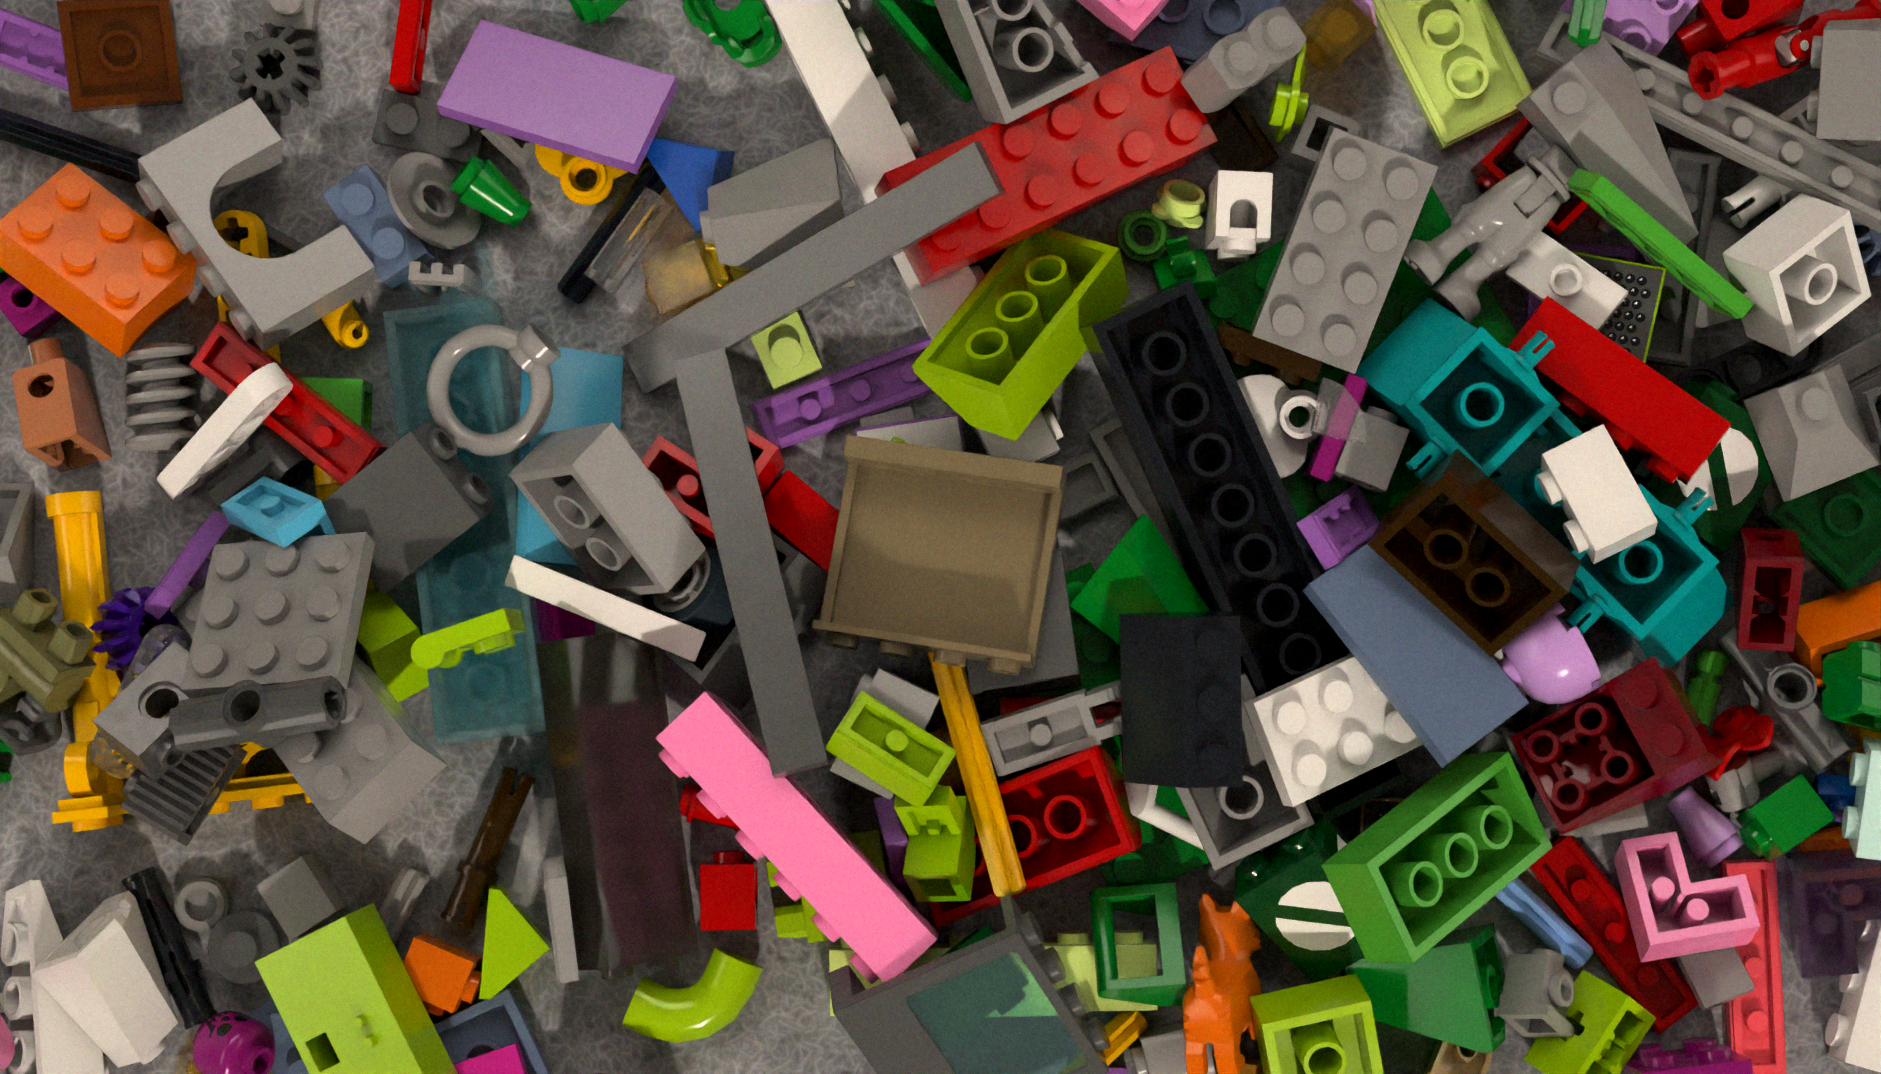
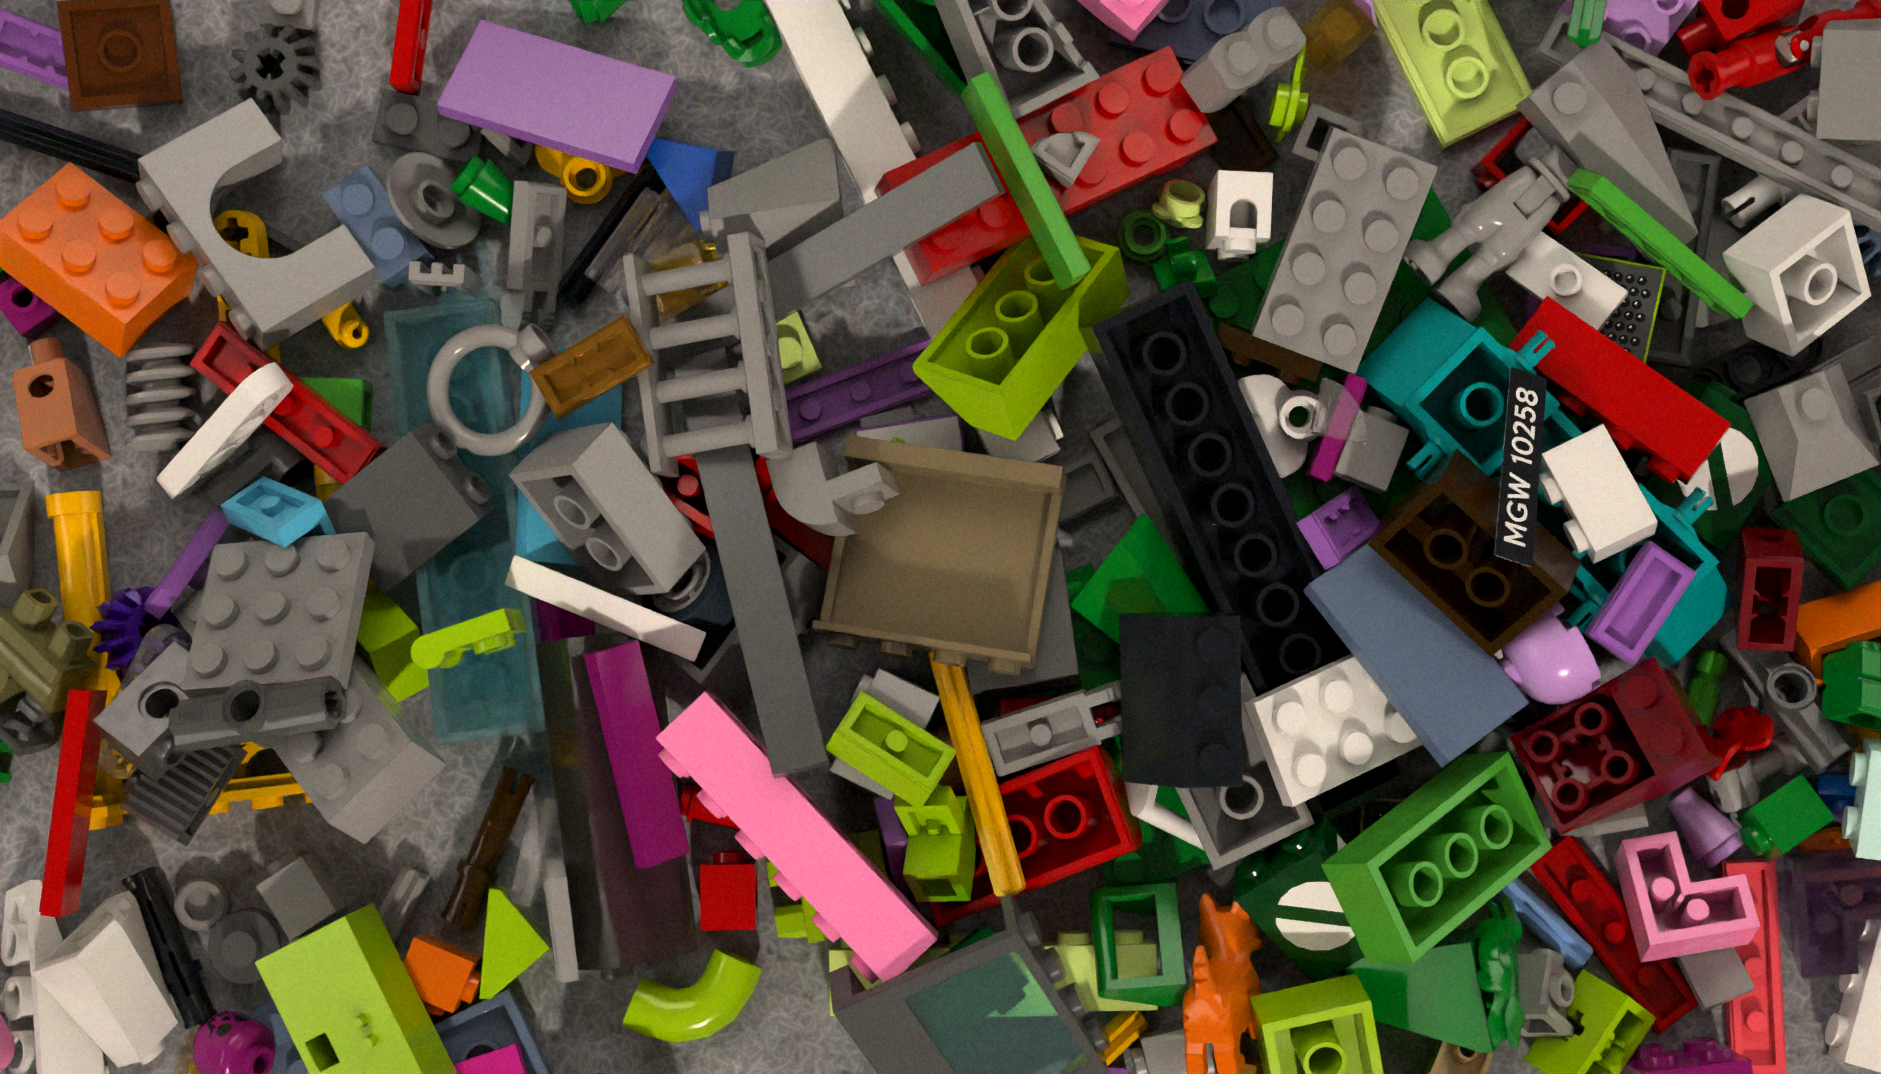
none -> red tile [39,688,107,918]
none -> light grey hinge [500,180,567,333]
none -> pearl gold plate [529,315,655,420]
none -> magenta tile [584,640,690,869]
none -> light grey fence [619,231,794,478]
none -> light grey brick [765,441,900,536]
none -> bright green tile [960,71,1091,291]
none -> light grey tile [1030,131,1101,188]
none -> green piece [1475,895,1525,1049]
none -> black sticker [1495,367,1547,567]
none -> medium lavender tile [1583,541,1697,666]

